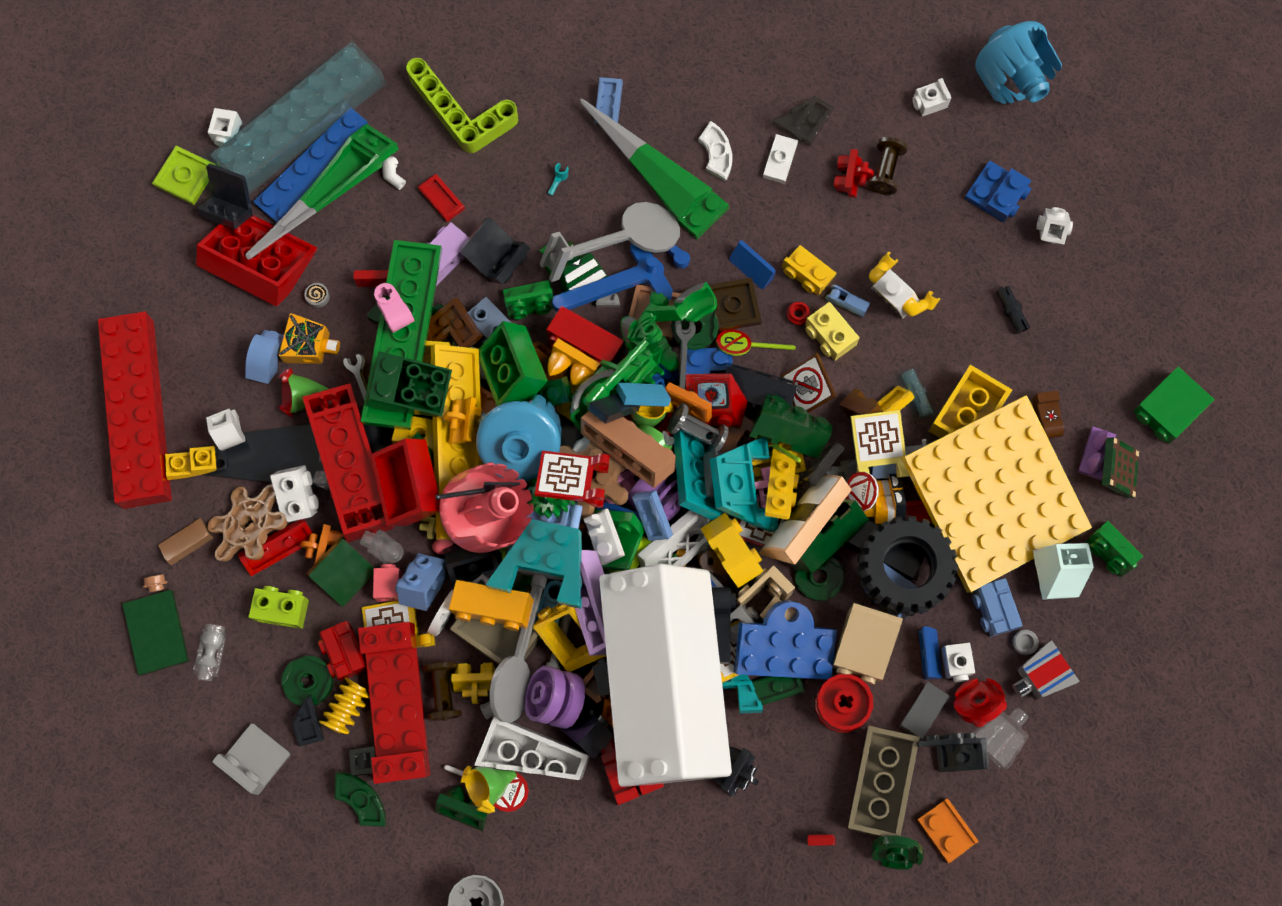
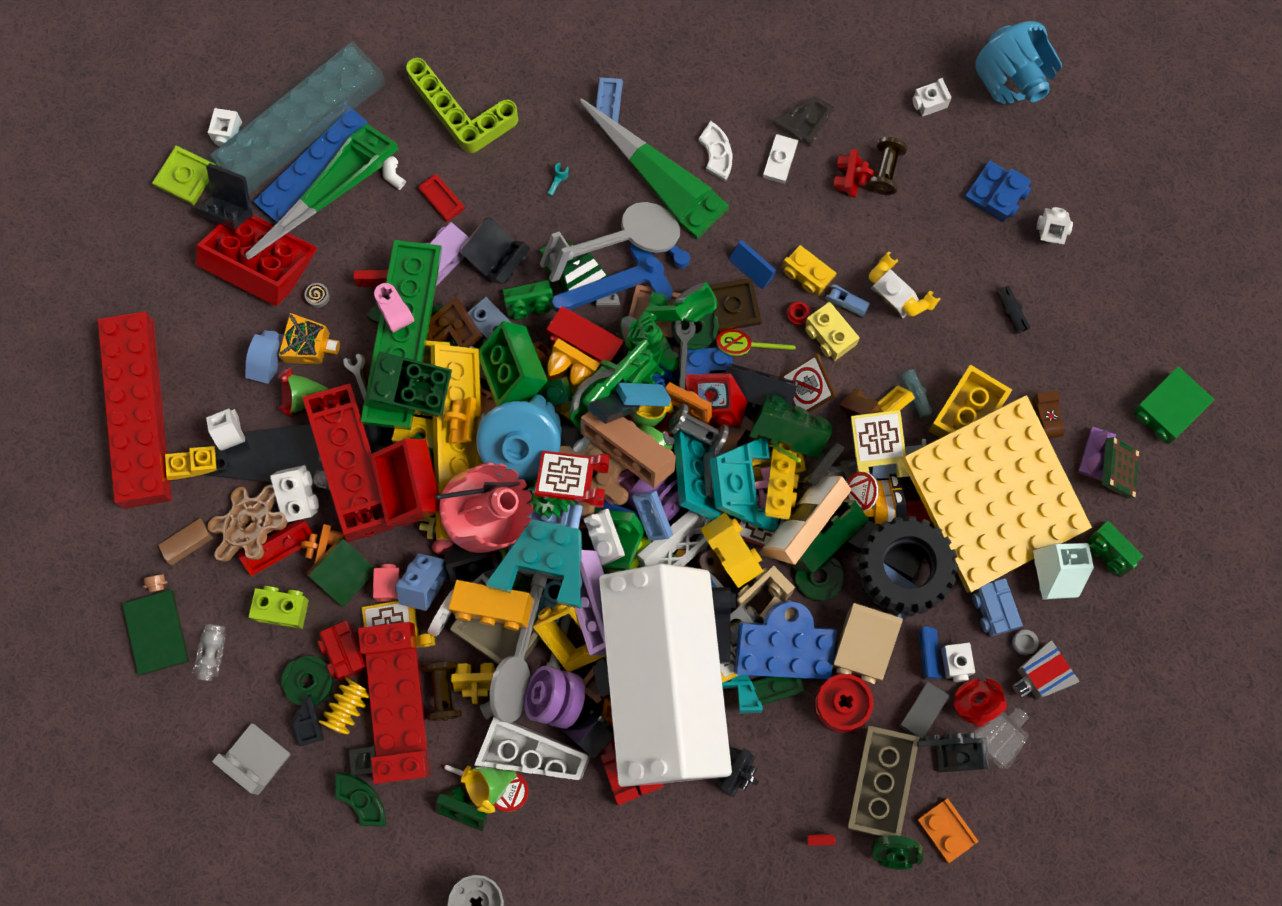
clear hips [360,529,404,564] -> none

